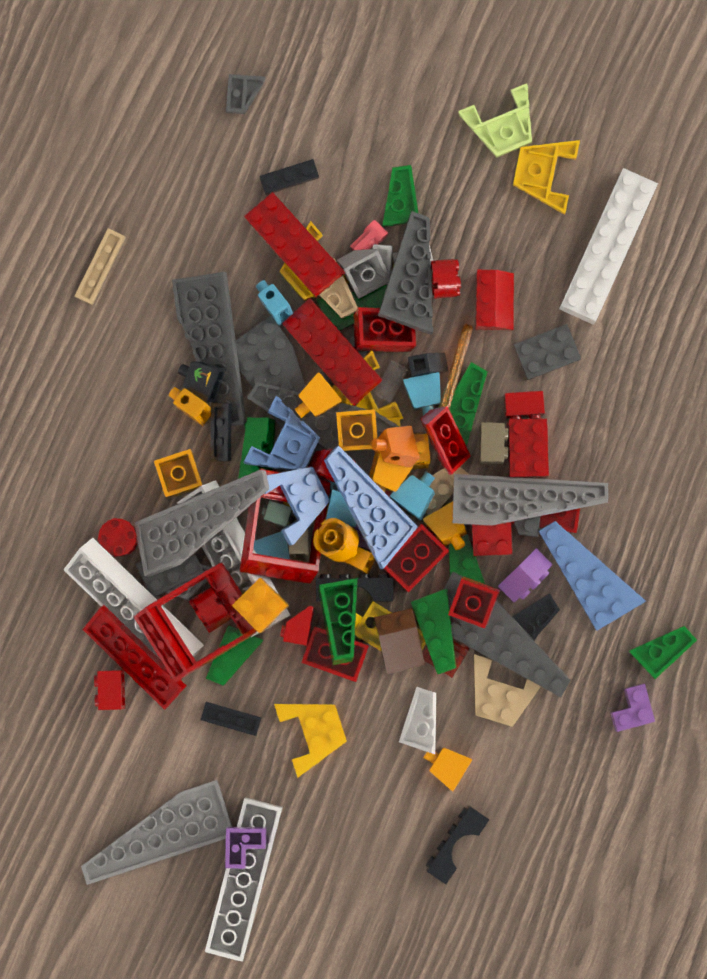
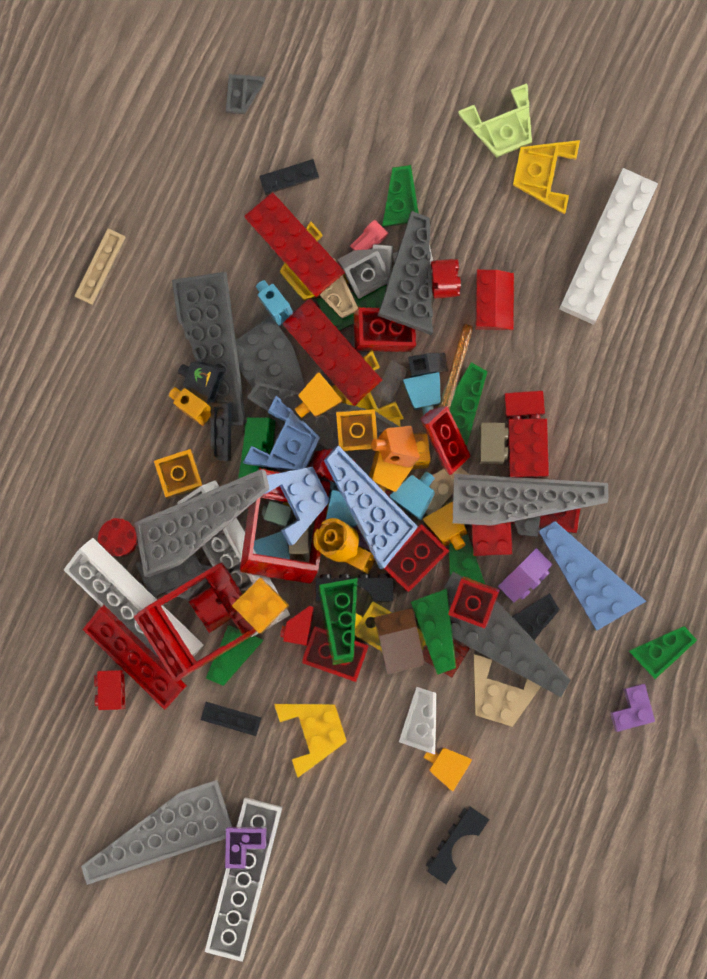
dark grey plate [514,324,581,380] -> none

